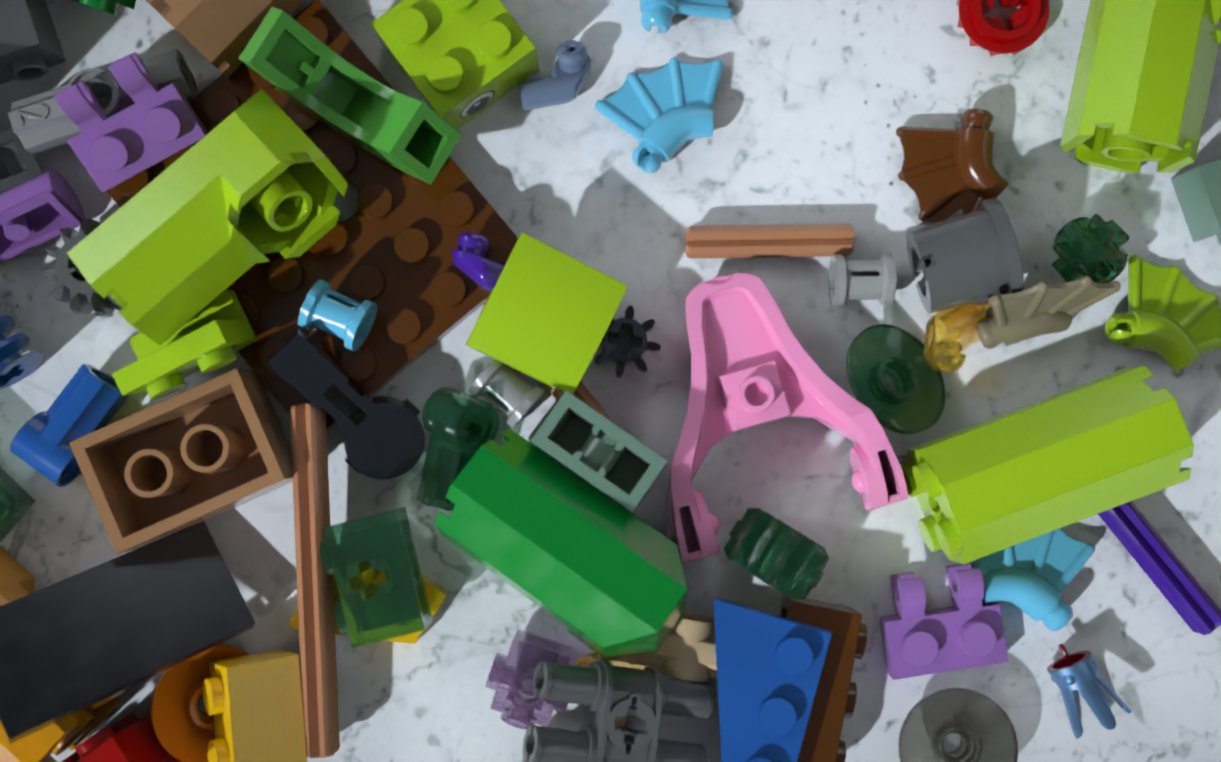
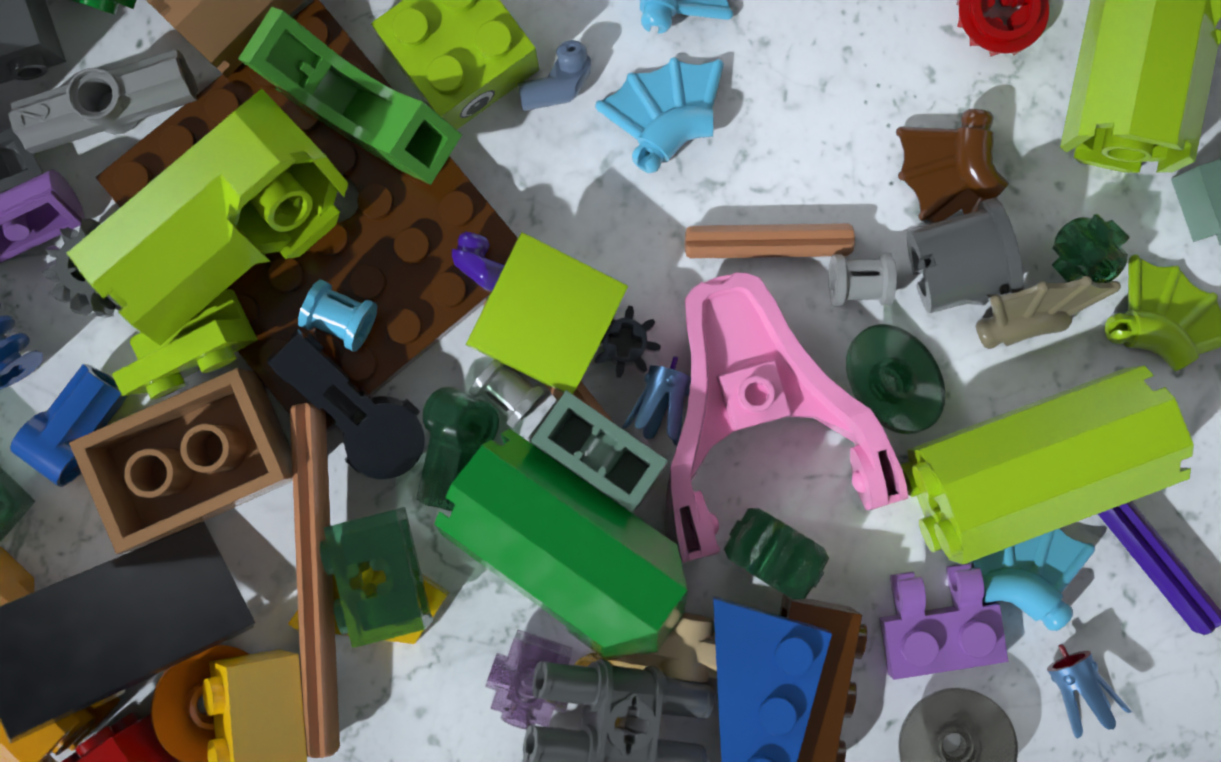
medium lavender plate [53,52,208,193] -> none
clear yellow arm [923,304,986,373] -> none
none -> flat silver piece [622,356,691,446]

